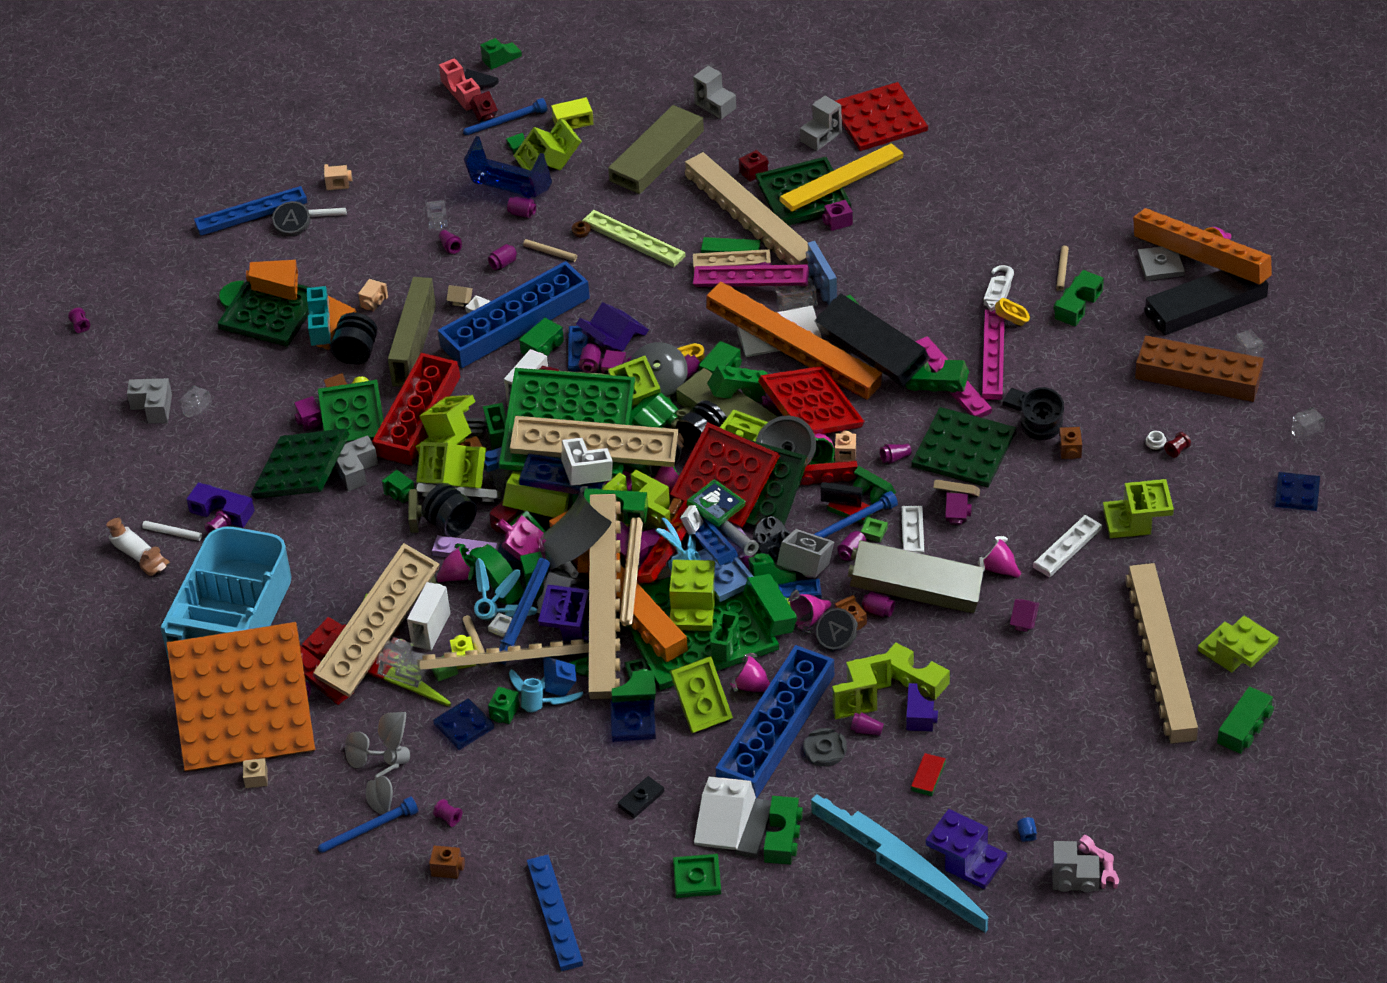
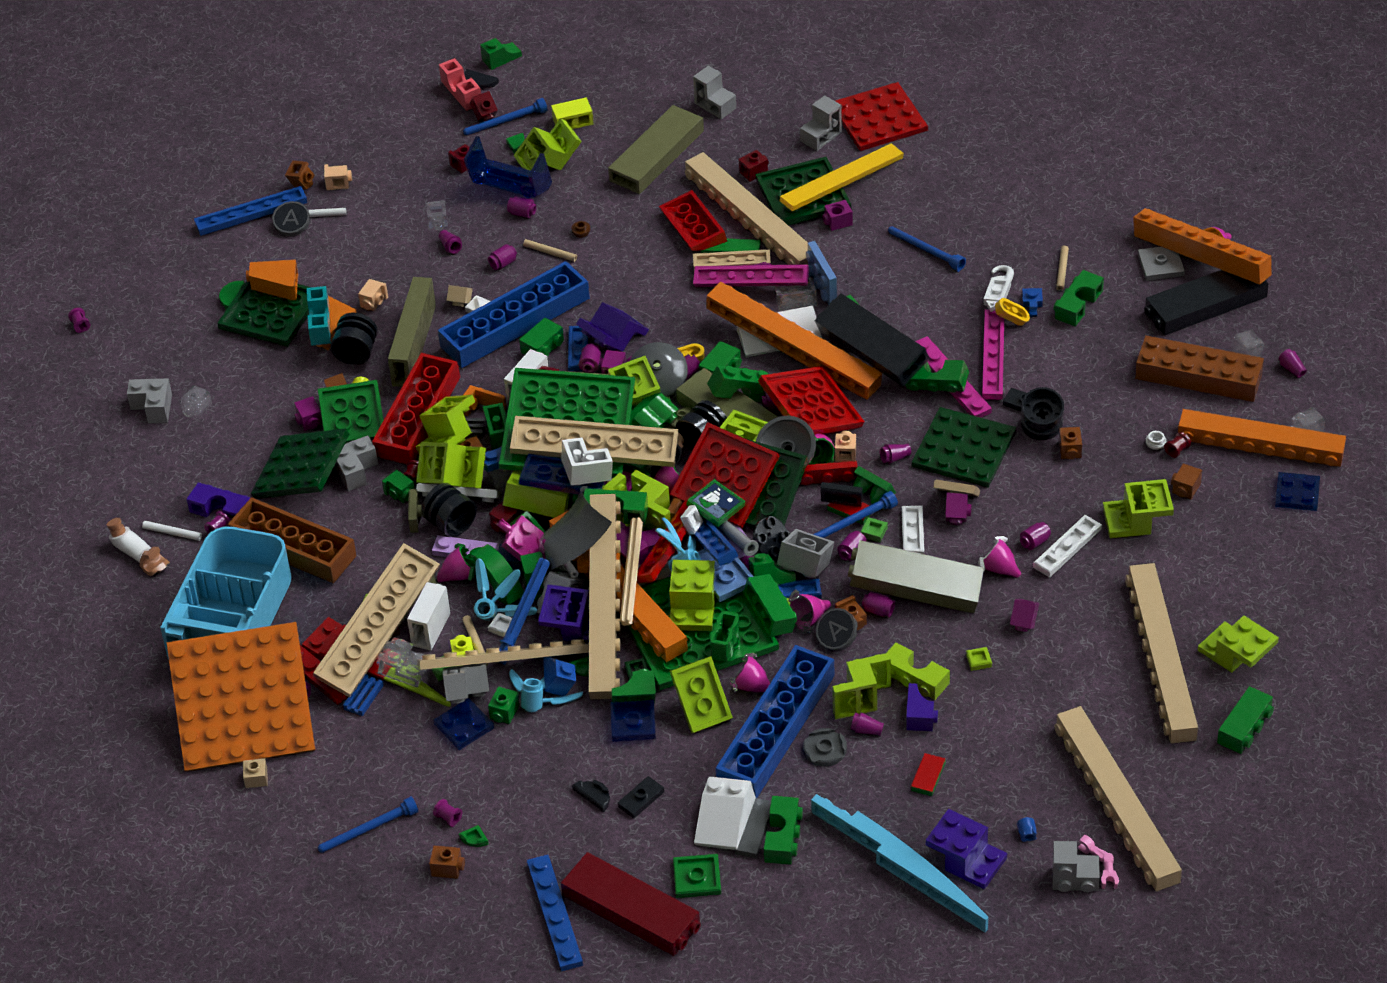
light grey plant [345,712,410,815] -> none
yellowish green tile [582,210,685,267] -> none
none -> dark orange brick [228,497,357,583]
none -> dark orange brick [285,160,315,190]
none -> blue tile [343,675,384,716]
none -> dark red bush [404,460,419,487]
none -> light grey brick [443,663,489,703]
none -> dark red brick [448,144,479,173]
none -> green tile [458,825,489,847]
none -> orange bracket [463,385,507,416]
none -> dark red brick [561,852,701,956]
none -> black tile [572,780,610,812]
none -> red slope [659,190,728,251]
none -> blue piece [888,226,966,272]
none -> lime tile [966,647,992,671]
none -> magenta brick [1020,522,1051,550]
none -> blue plate [1022,288,1043,317]
none -> tan brick [1055,706,1182,891]
none -> dark orange brick [1171,463,1202,500]
none -> orange brick [1178,409,1346,467]
none -> magenta cone [1278,349,1307,378]

